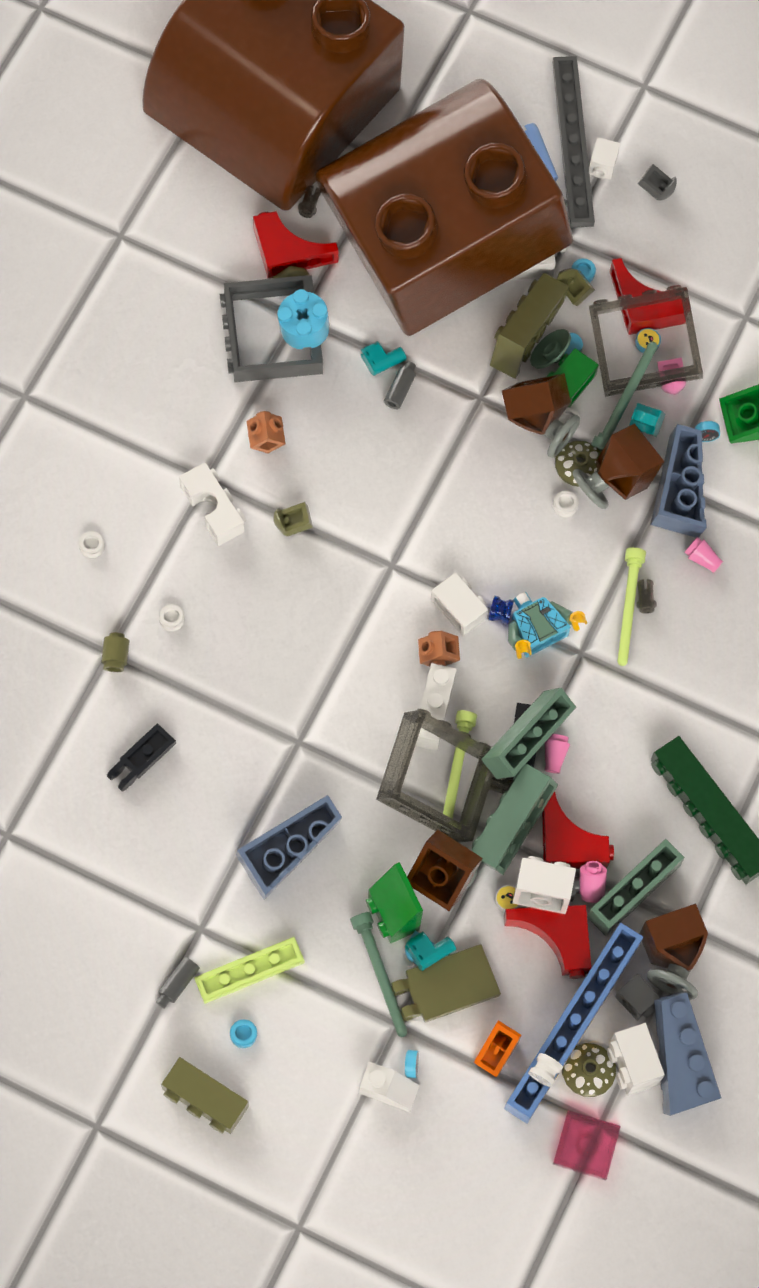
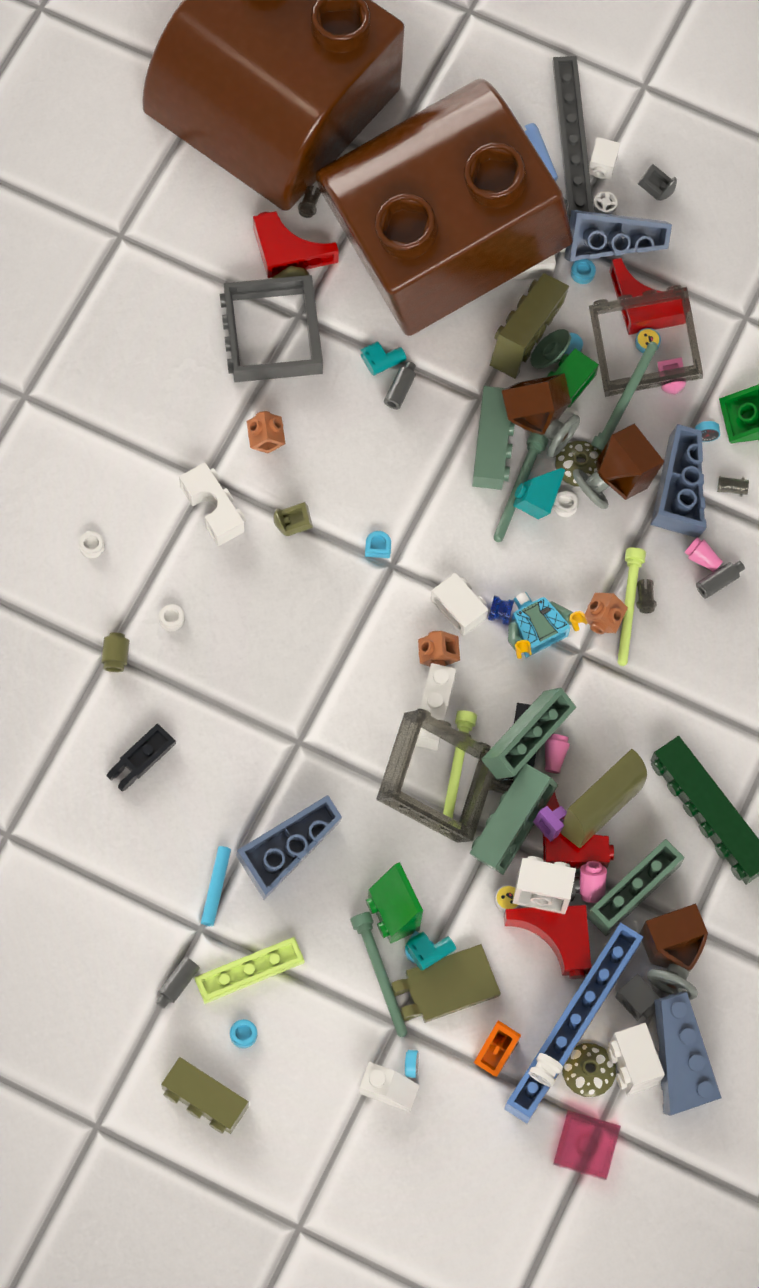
medium azure brick [277,289,330,349] -> none
reddish brown piece [407,829,483,911] -> none
olive plate [557,268,595,306] -> none
teal piece [629,403,666,437] -> none
none -> medium azure piece [201,846,231,927]
none -> medium azure tile [365,531,391,558]
none -> sand green brick [472,386,515,490]
none -> sand green piece [494,432,549,542]
none -> teal slope [513,468,565,520]
none -> medium lavender tile [533,806,567,842]
none -> olive brick [560,749,647,848]
none -> sand blue wedge [564,210,672,262]
none -> nougat brick [585,593,628,634]
none -> white wheel [593,191,618,215]
none -> dark grey cylinder [696,561,745,599]
none -> clear smoke pin [717,476,749,497]

